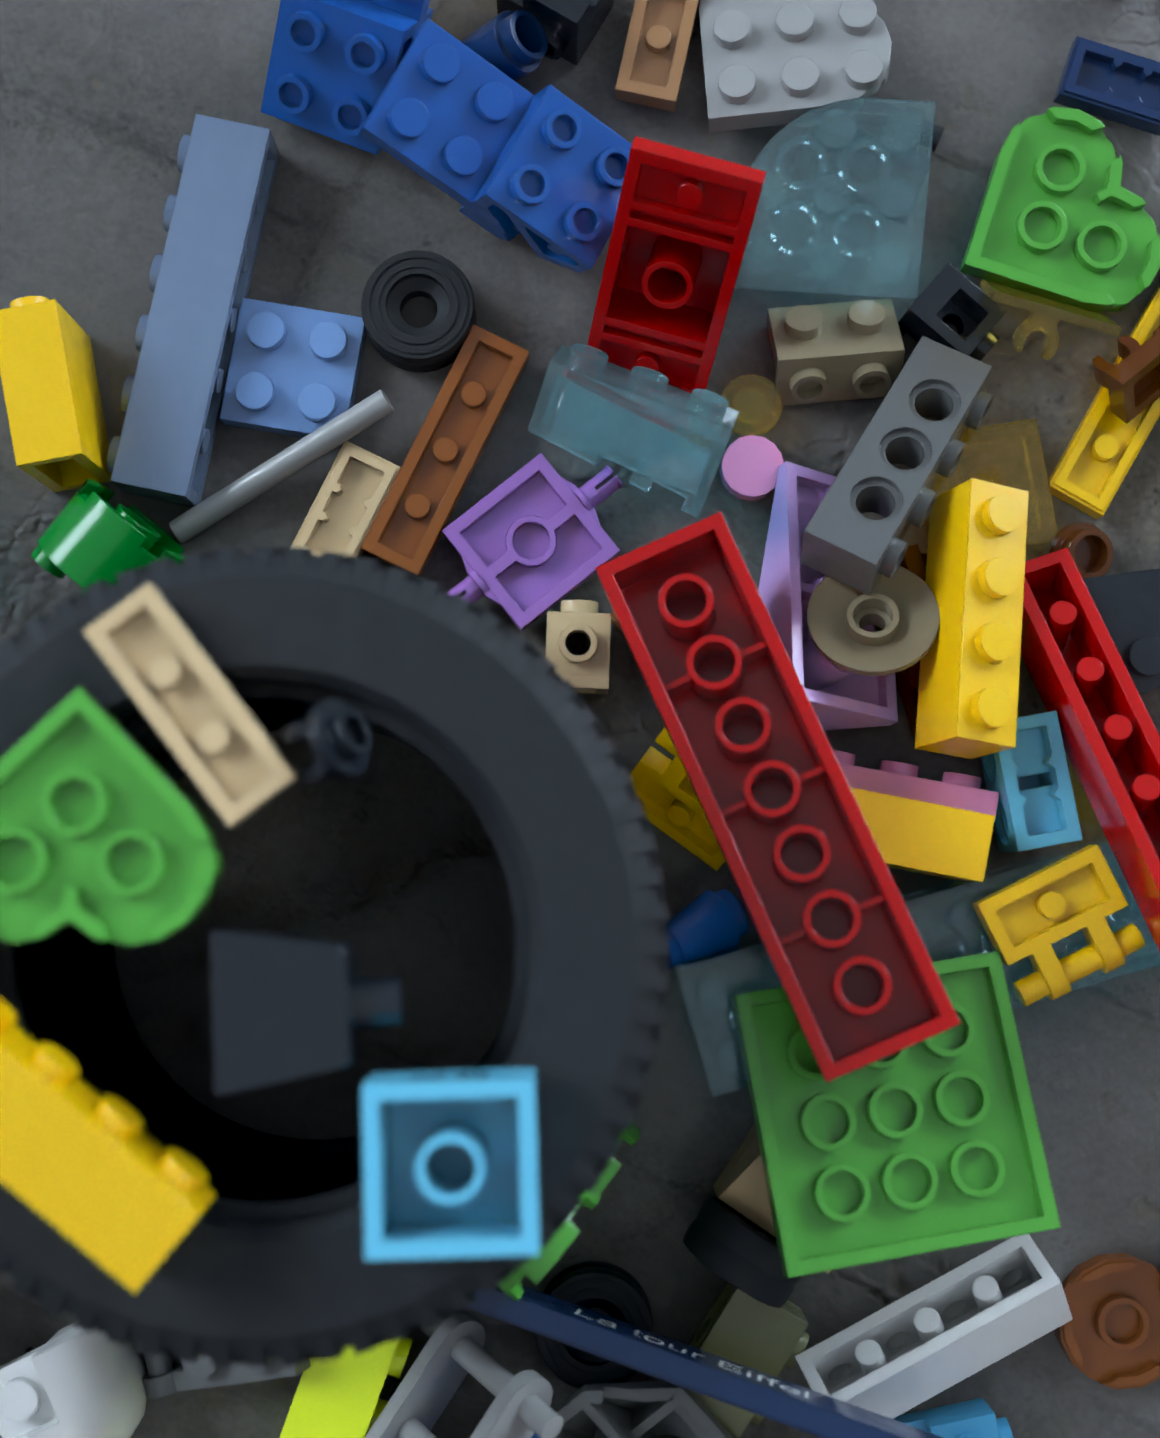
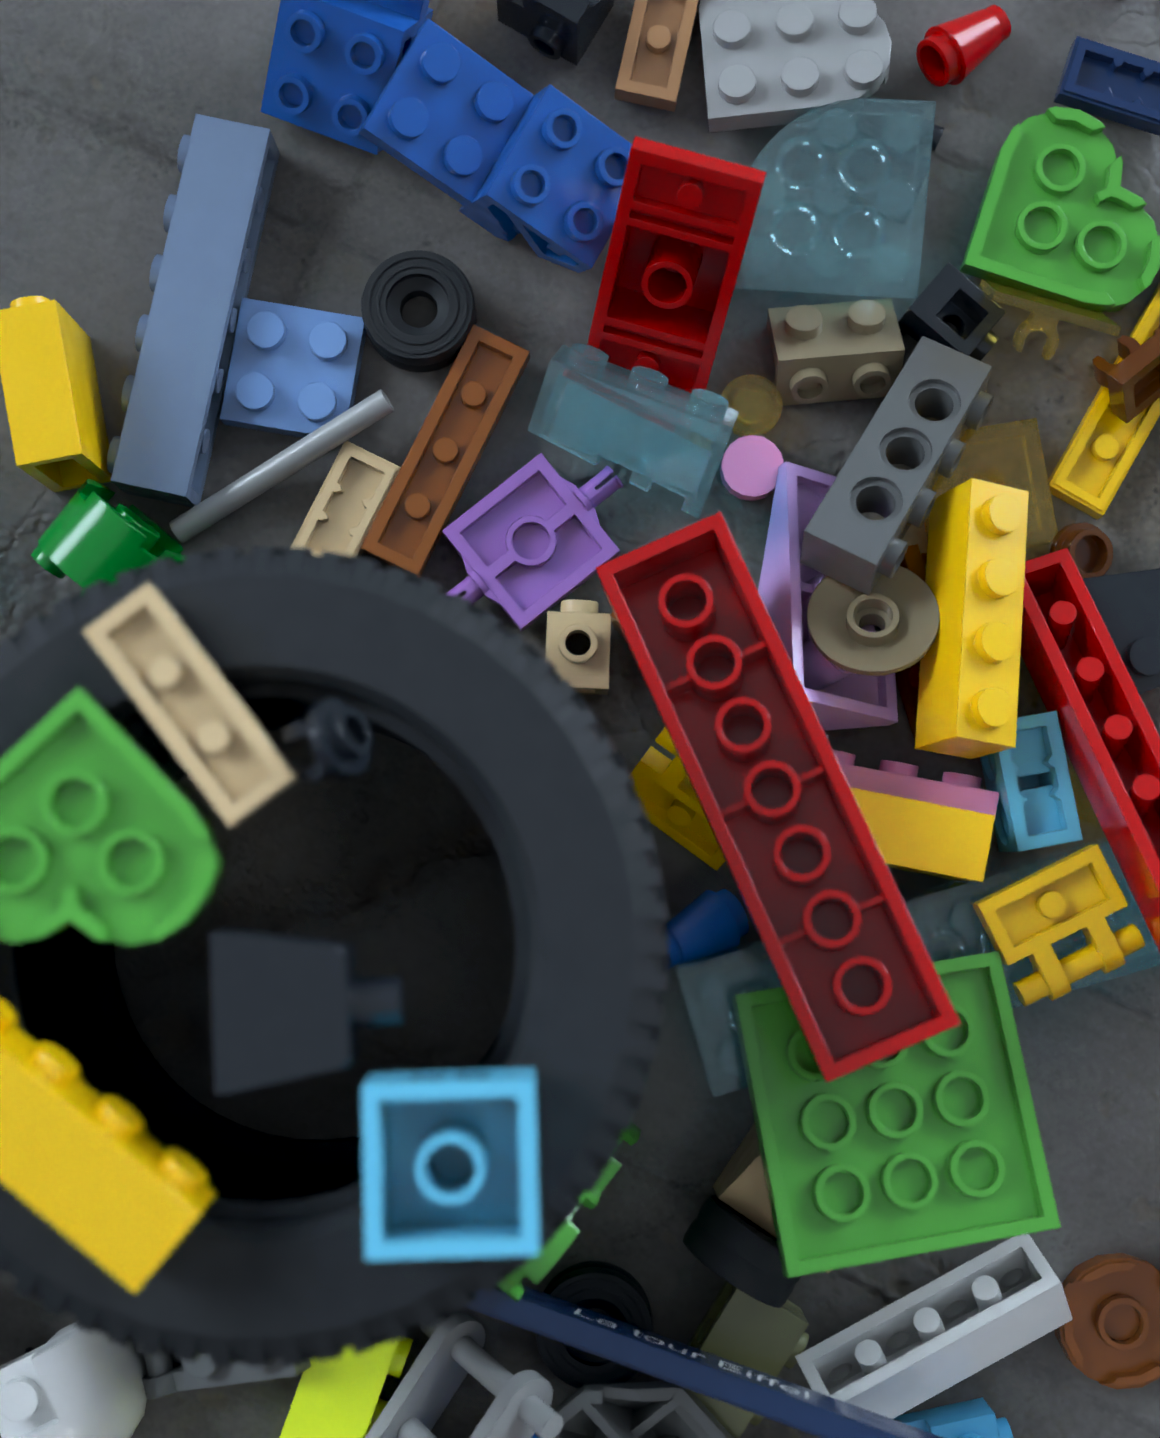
dark blue brick [461,9,548,82] -> none
none -> red cone [916,5,1011,87]

